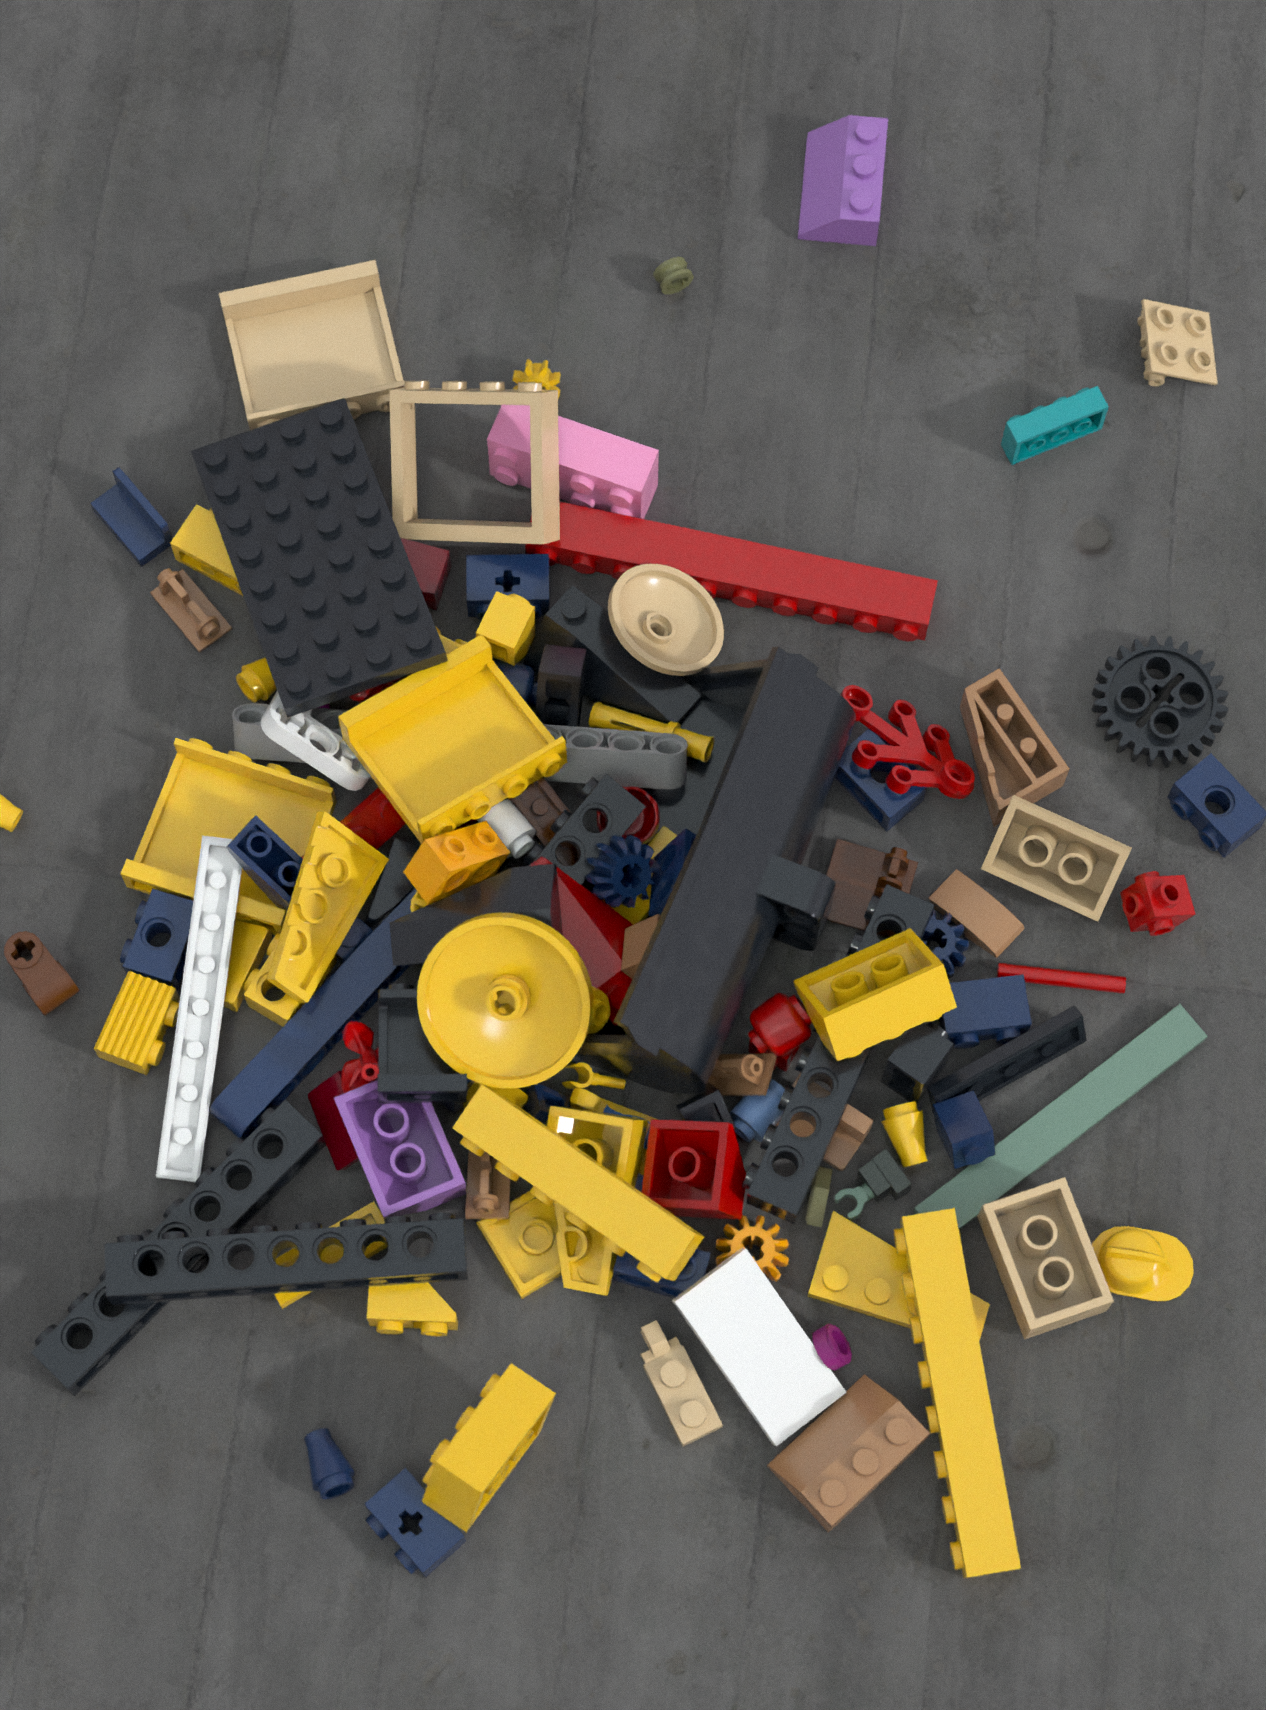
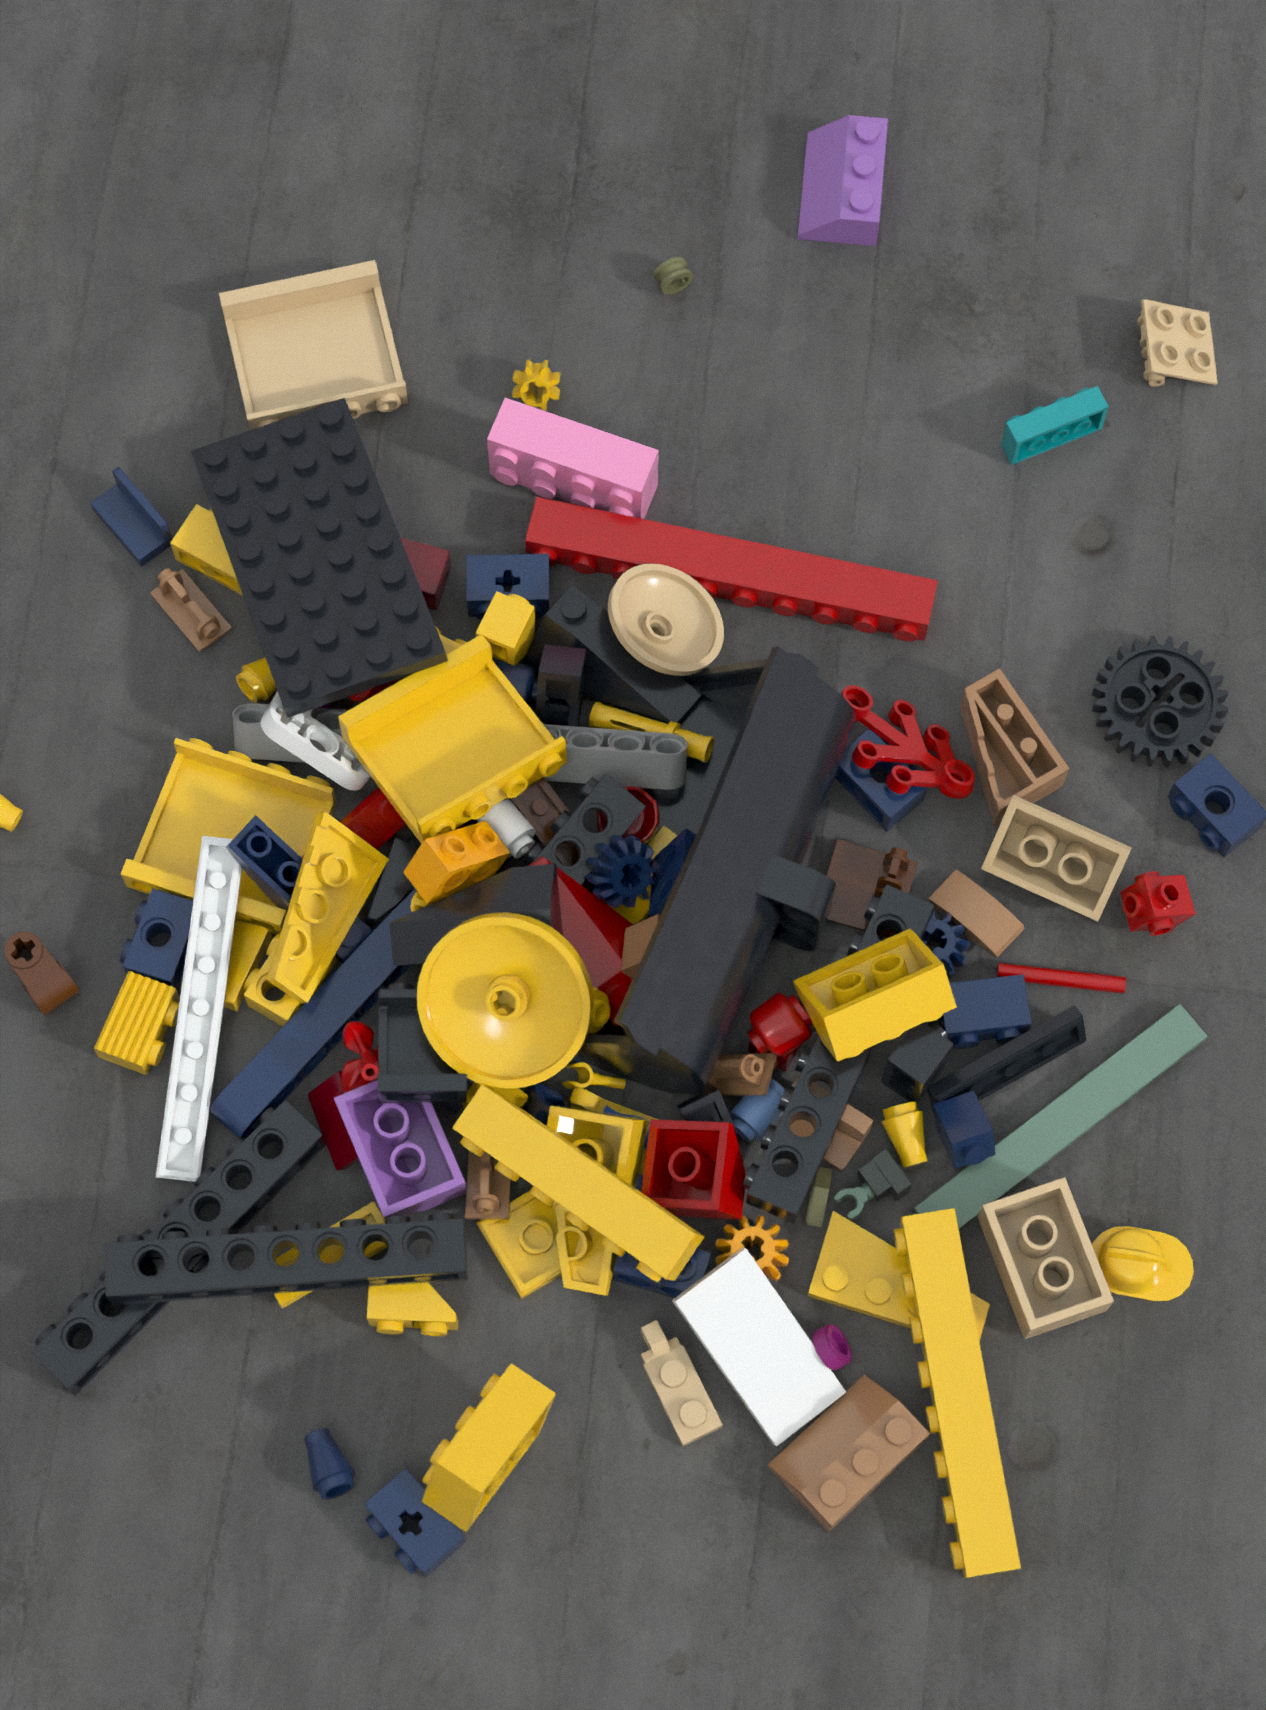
tan window [389,380,560,544] -> none

